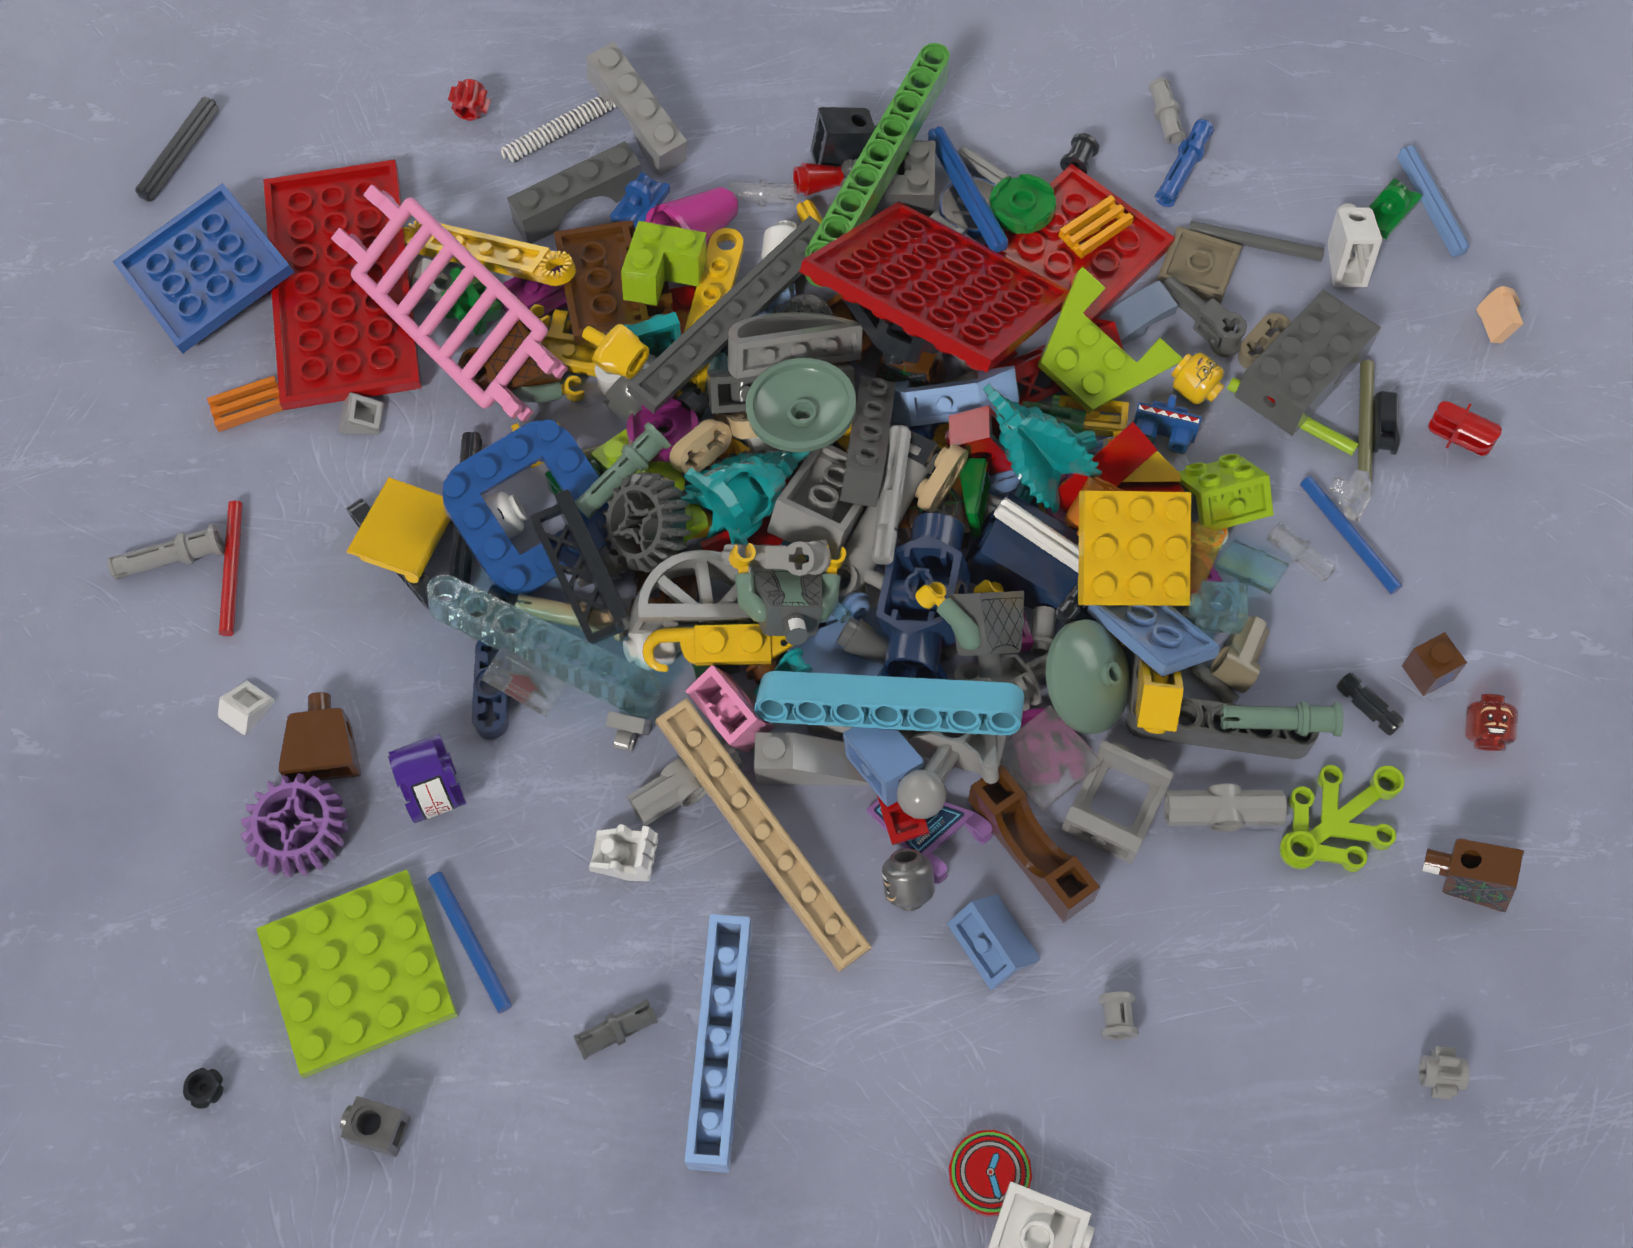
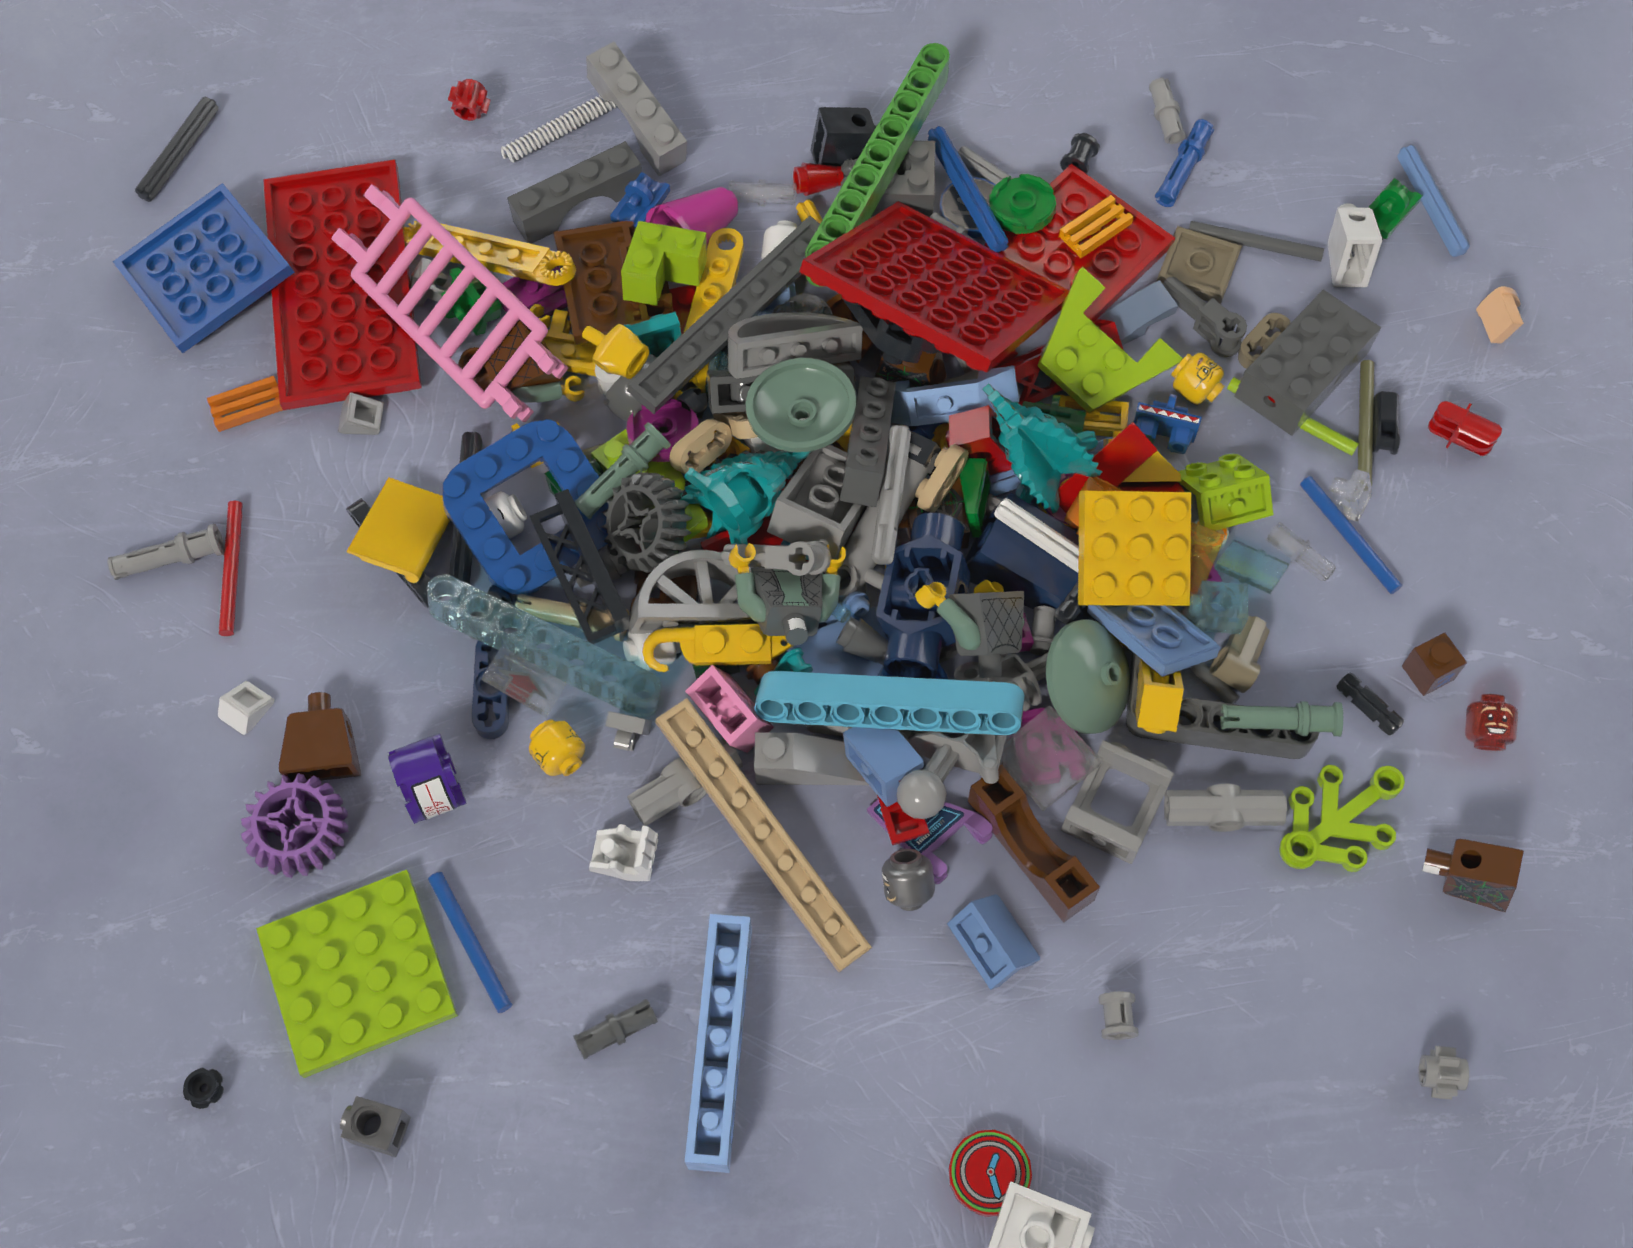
none -> yellow head [529,719,585,776]

